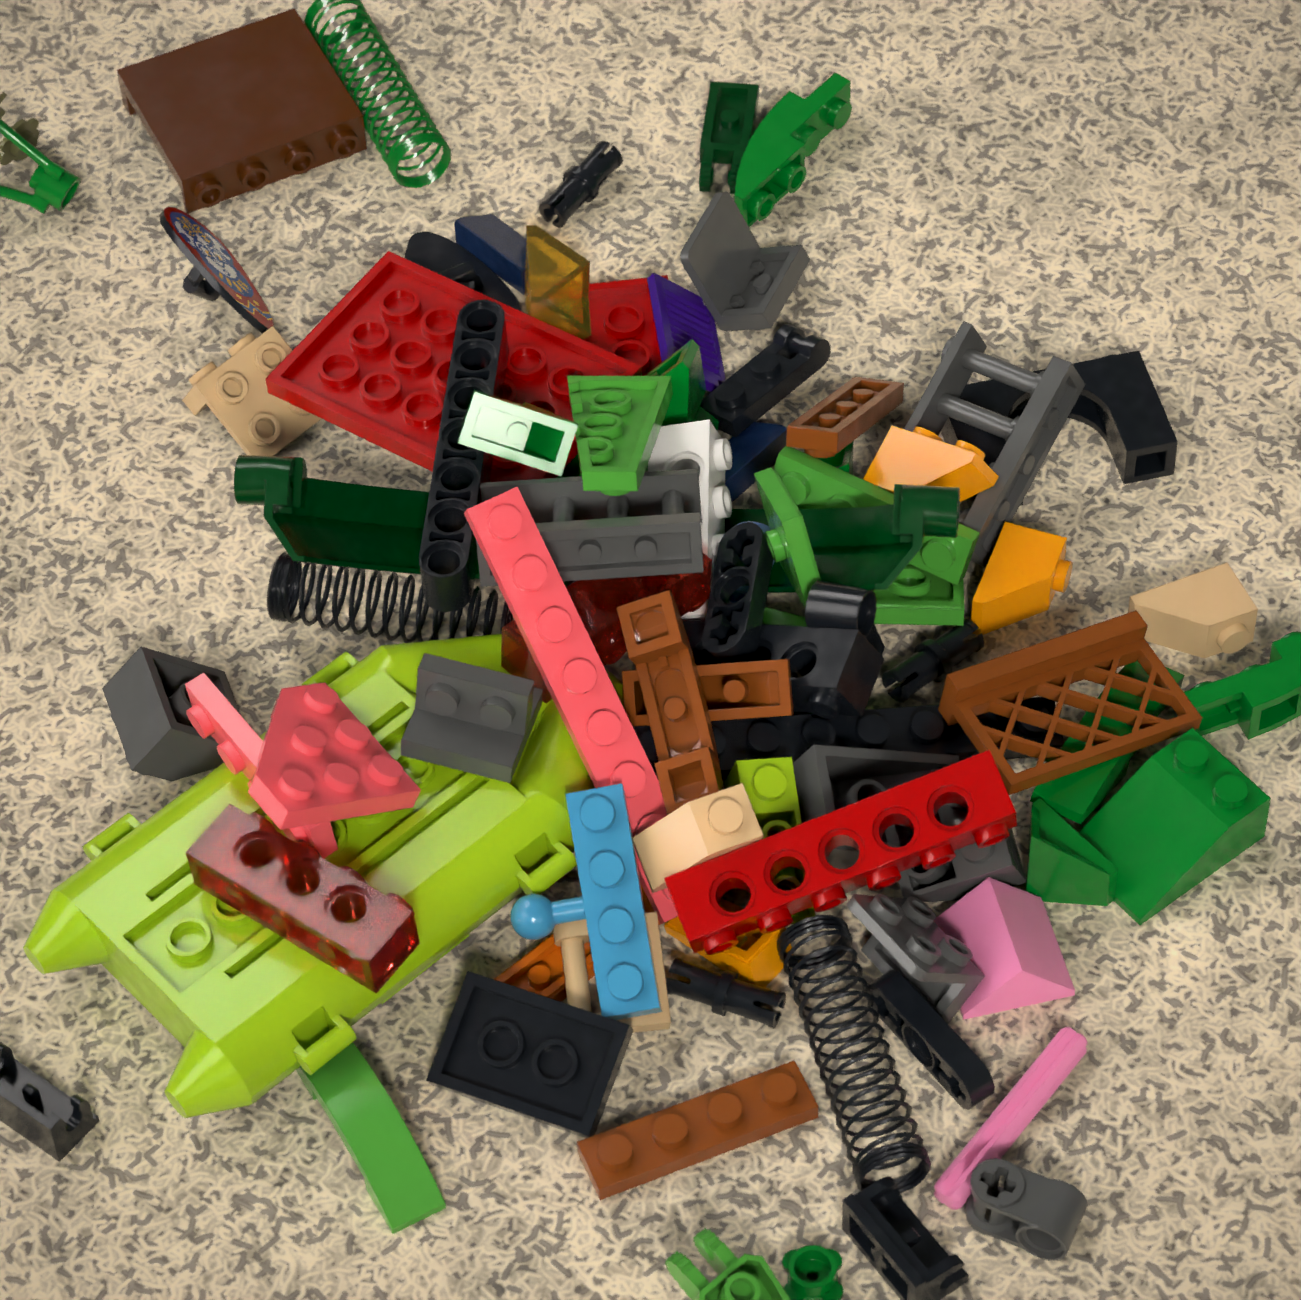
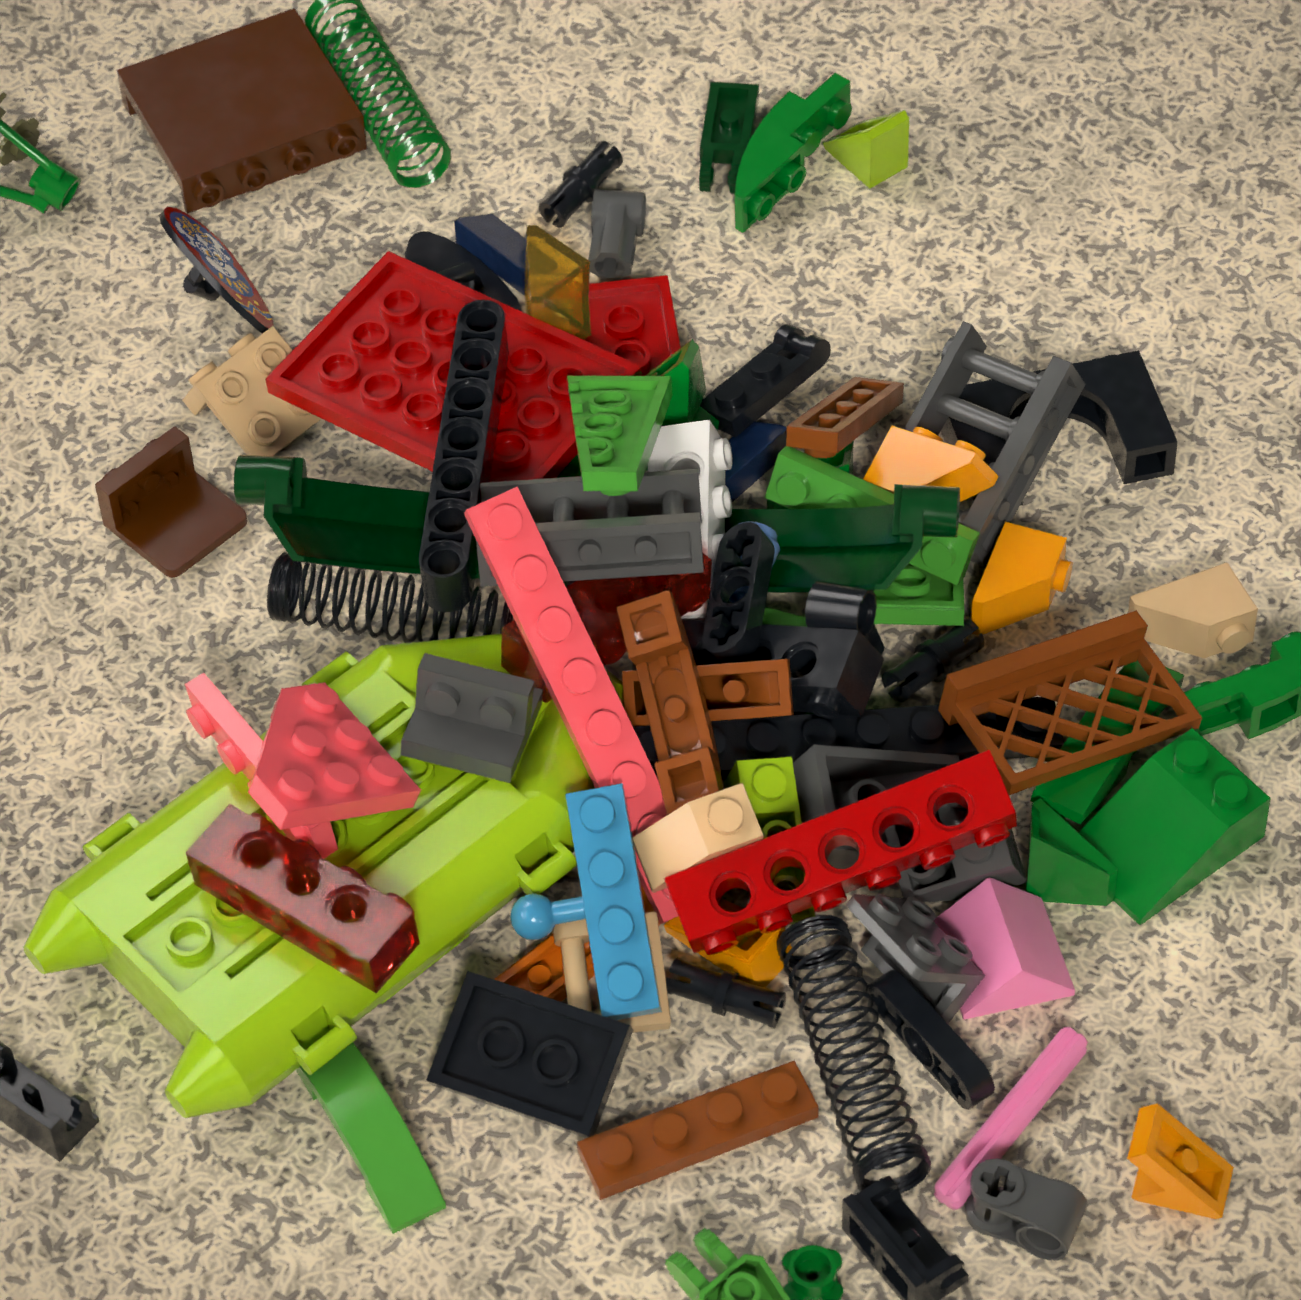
dark grey slope [102,646,241,781] -> none
slope [457,389,578,476] -> none
dark purple window [647,272,726,392] -> none
dark grey bracket [680,192,810,331] -> none
bright green plate [754,467,821,607] -> none
none -> reddish brown bracket [95,426,247,578]
none -> dark grey piece [588,189,646,281]
none -> lime slope [822,110,909,189]
none -> light orange slope [1127,1103,1234,1219]

